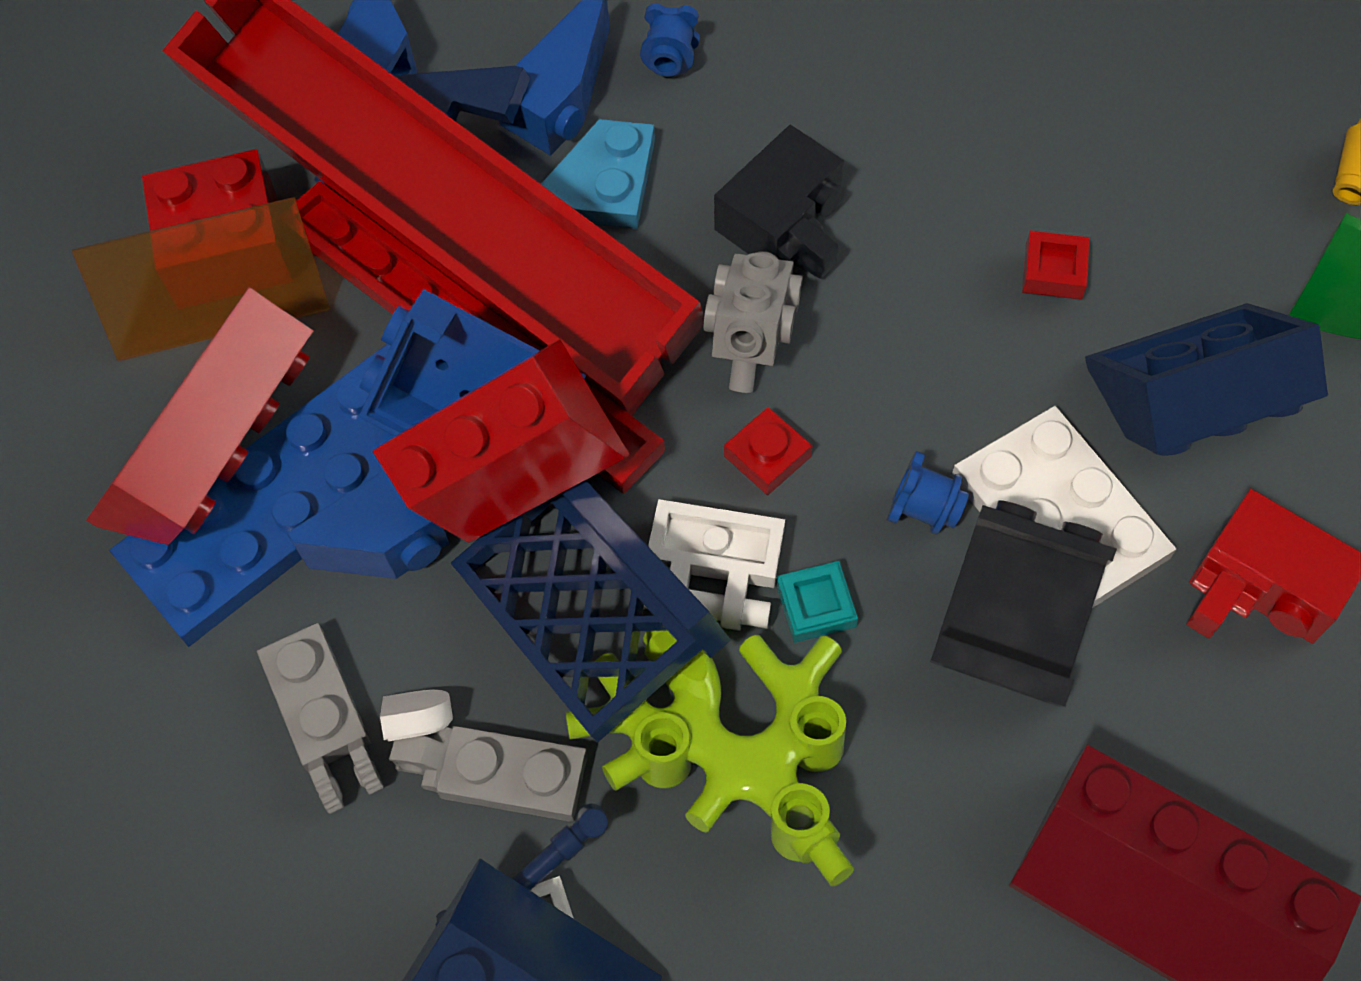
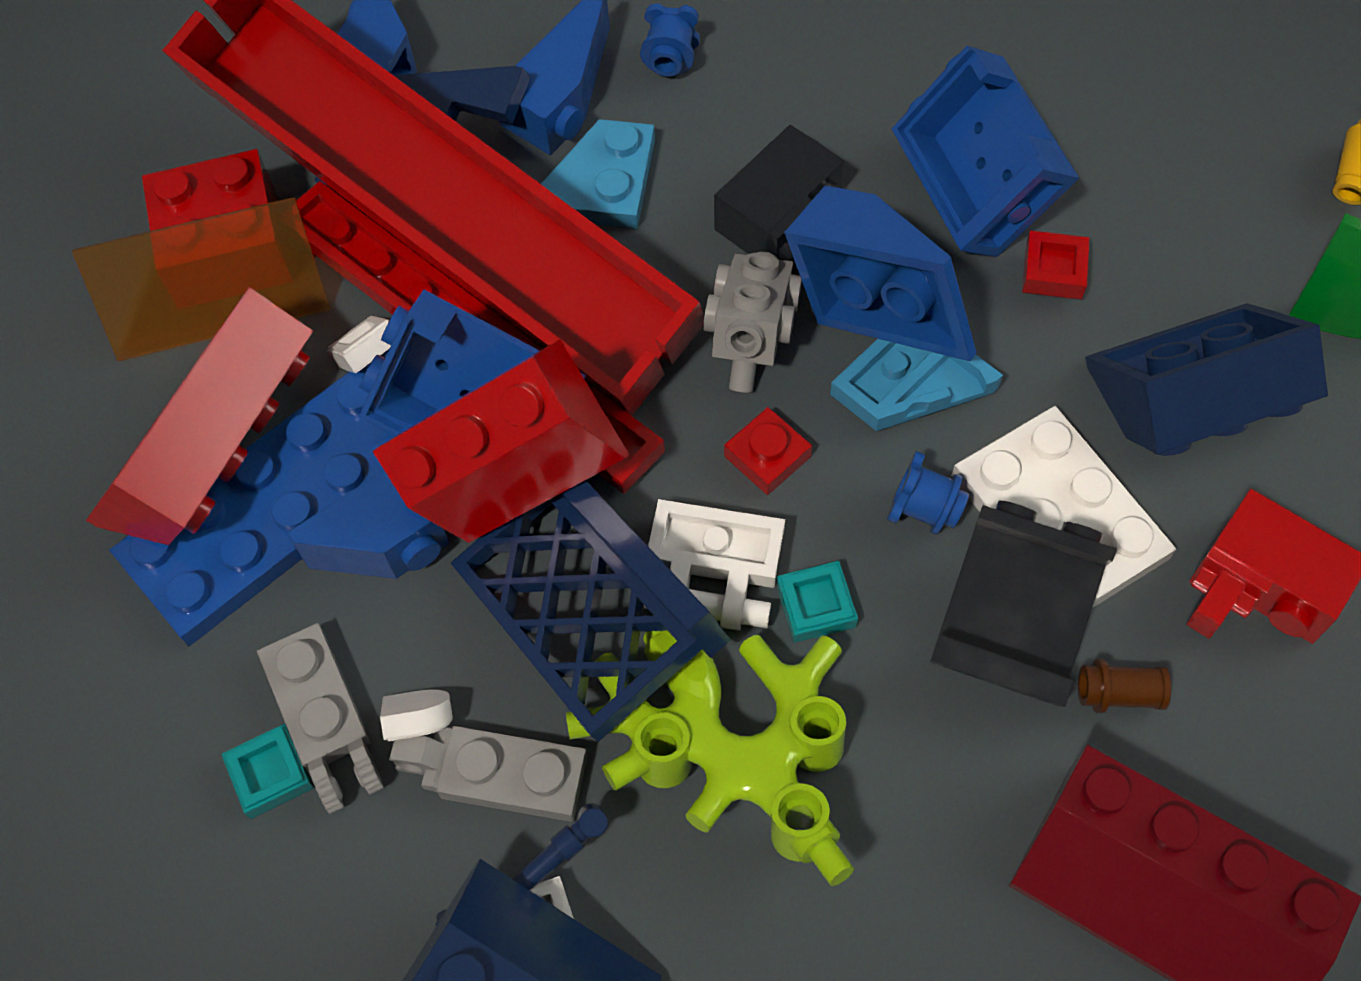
none -> teal tile [221,723,314,819]
none -> white tile [327,316,391,374]
none -> blue slope [784,186,977,361]
none -> dark azure wing [830,339,1003,431]
none -> blue piece [891,46,1079,257]
none -> reddish brown pin [1078,659,1171,713]

